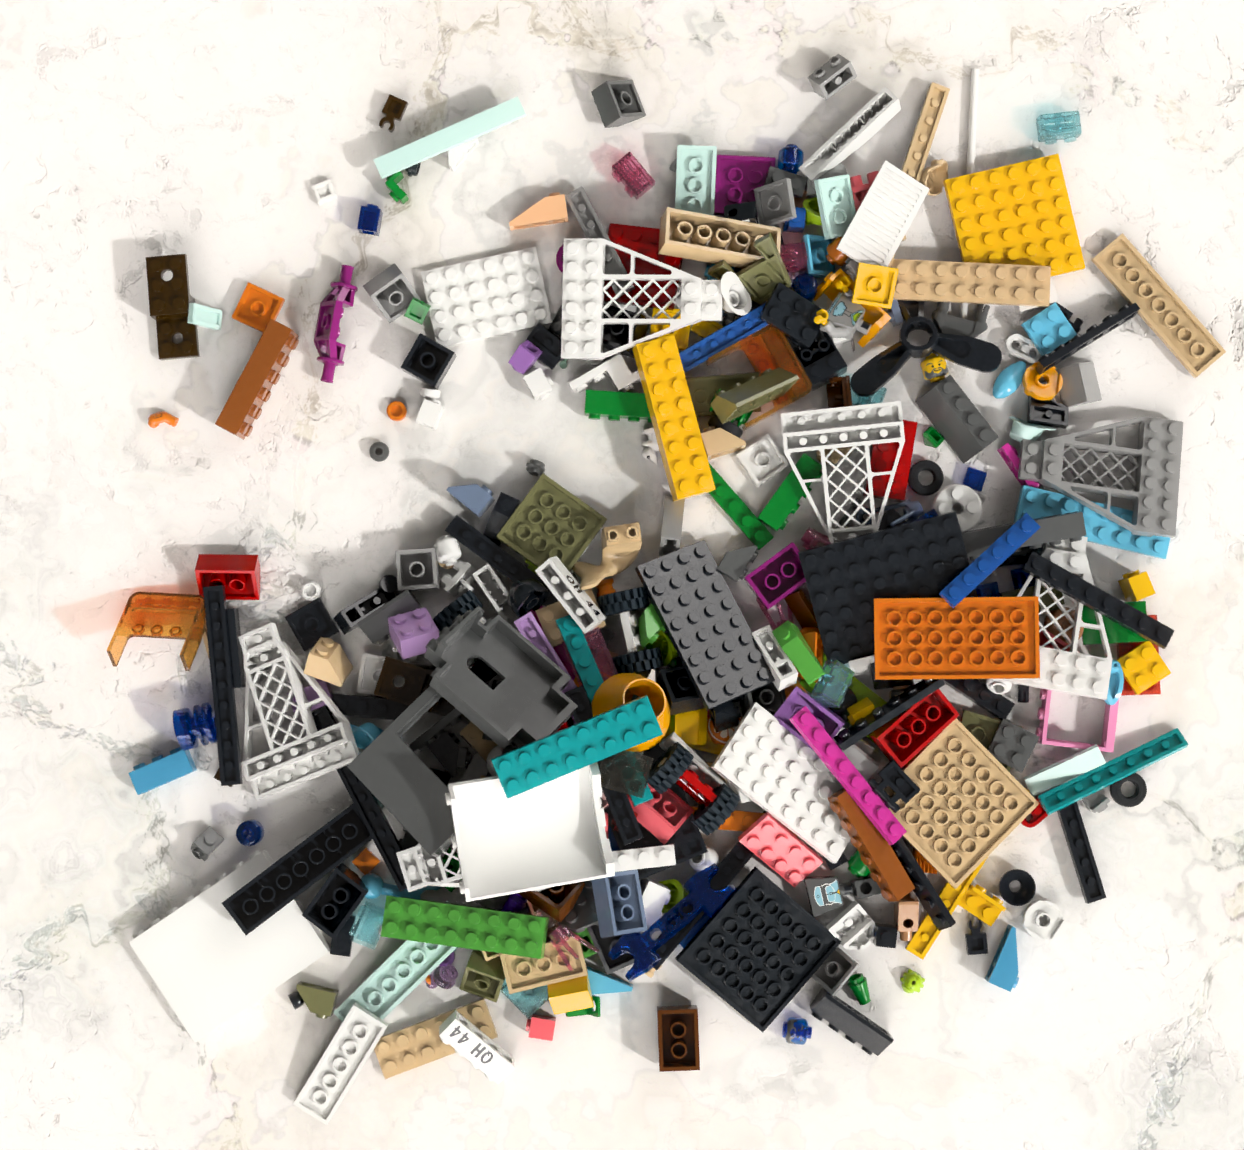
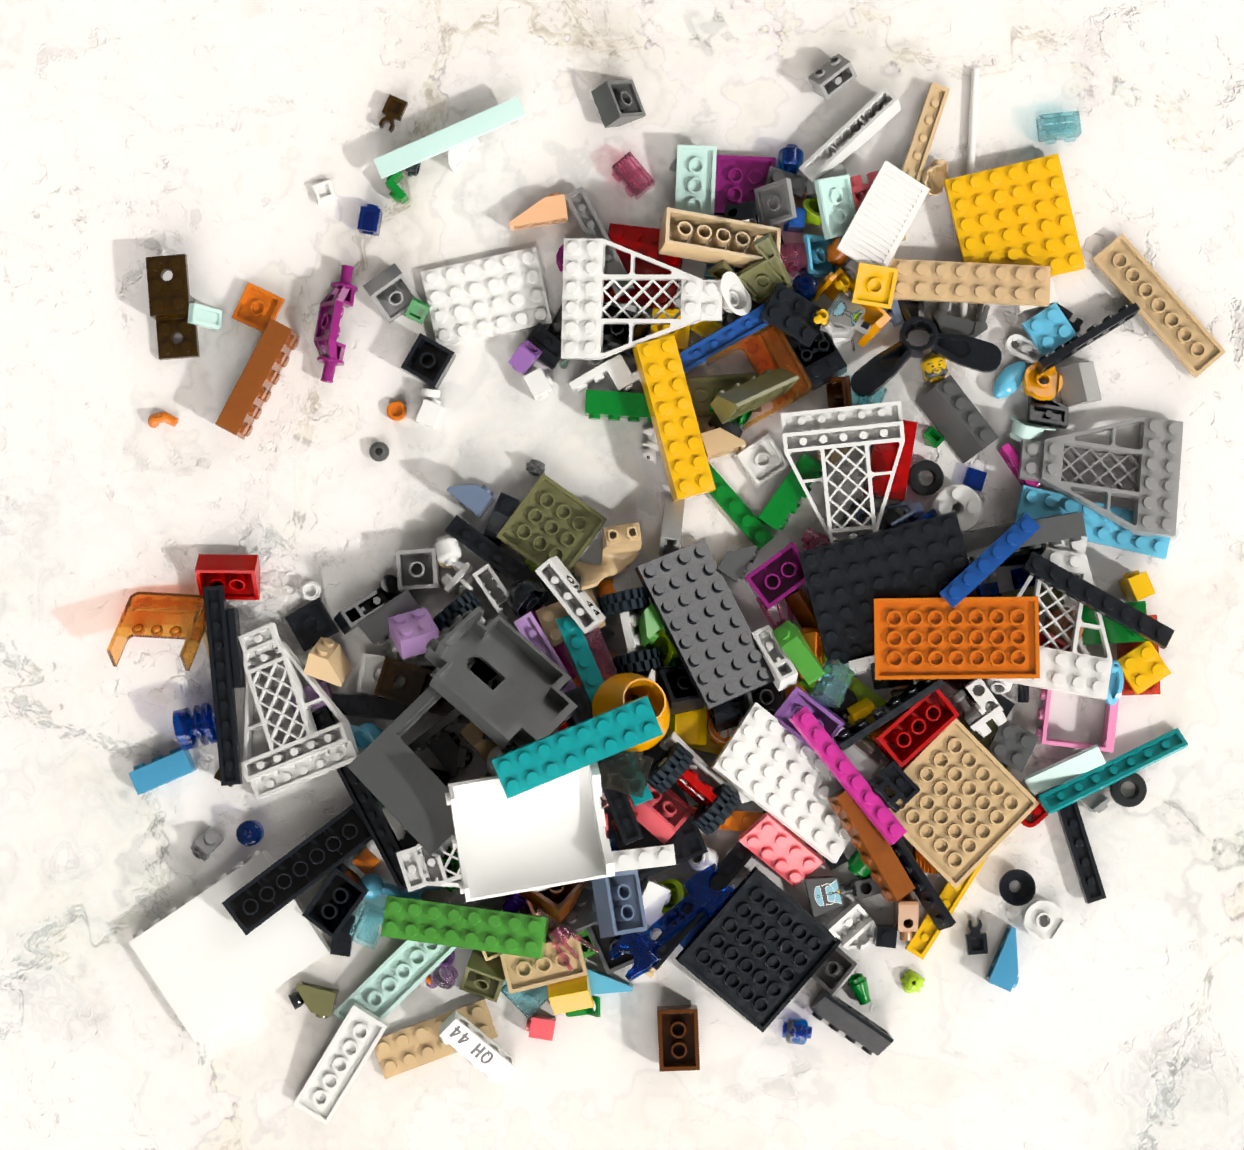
yellow bracket [958,884,1006,927] -> none
none -> white hips [950,679,1007,737]

